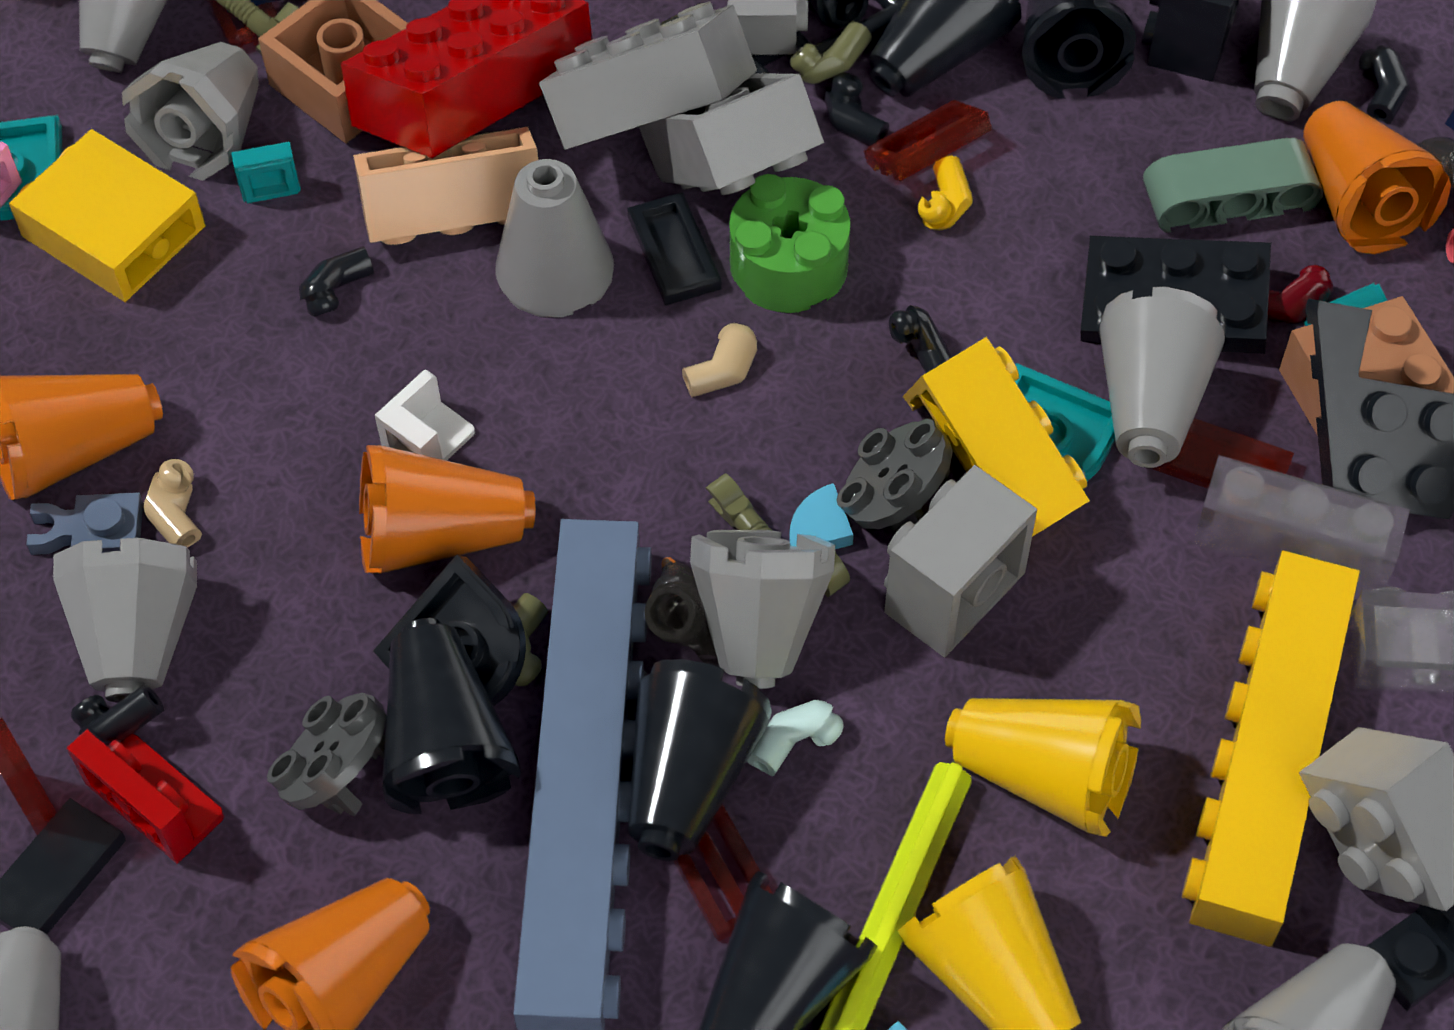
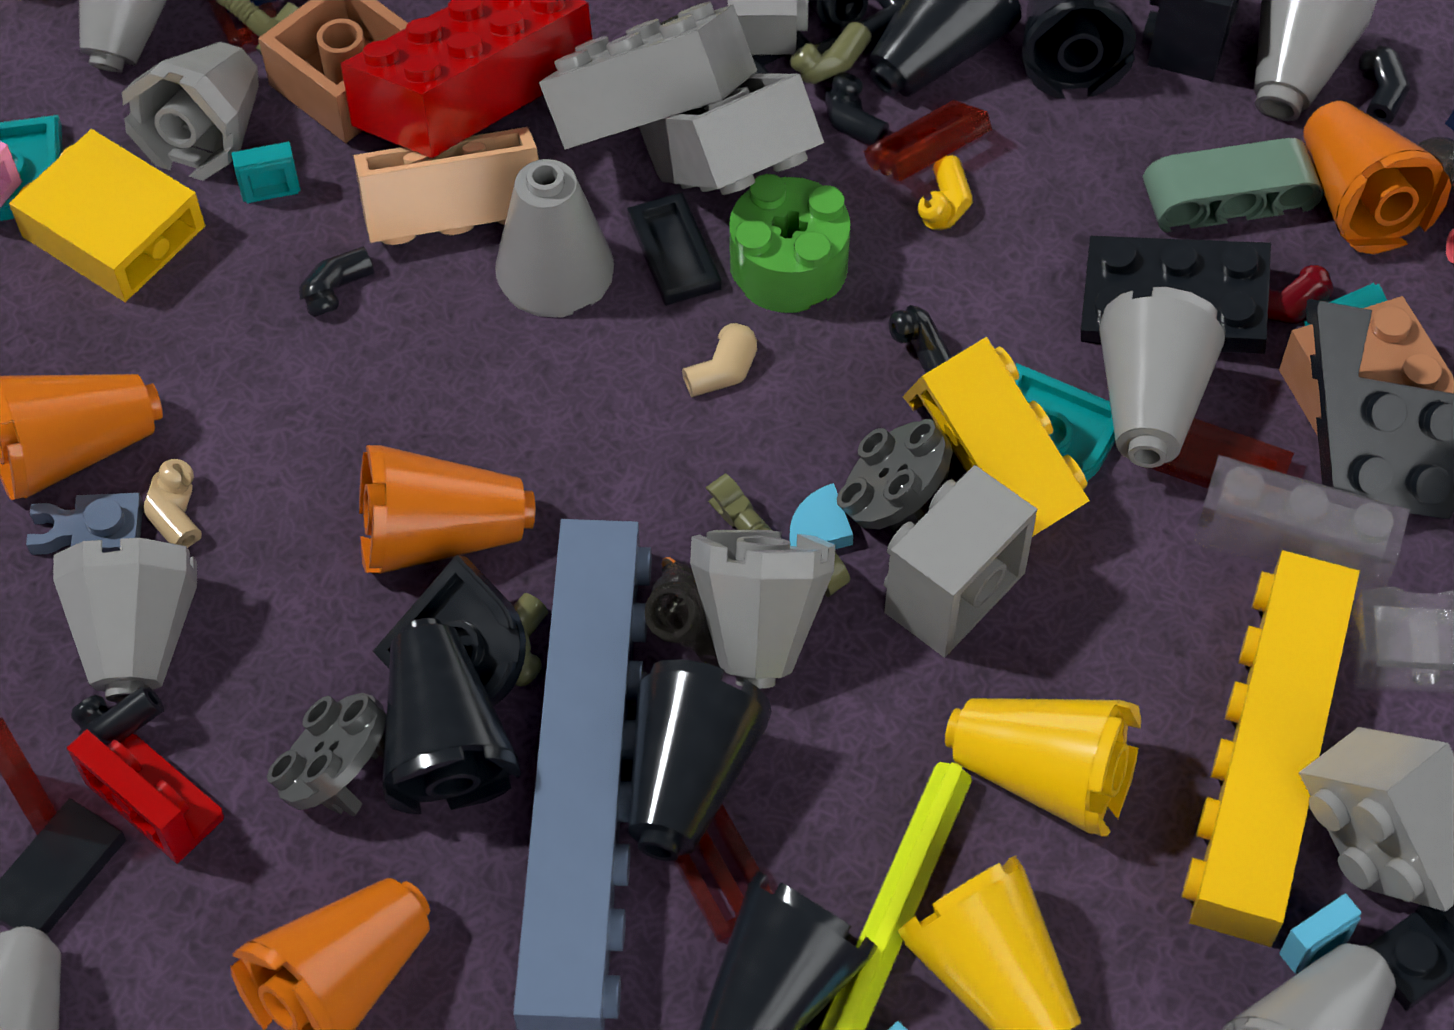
white panel [375,370,475,461] -> none
light aqua arm [747,700,843,776] -> none
none -> medium azure tile [1279,893,1362,973]

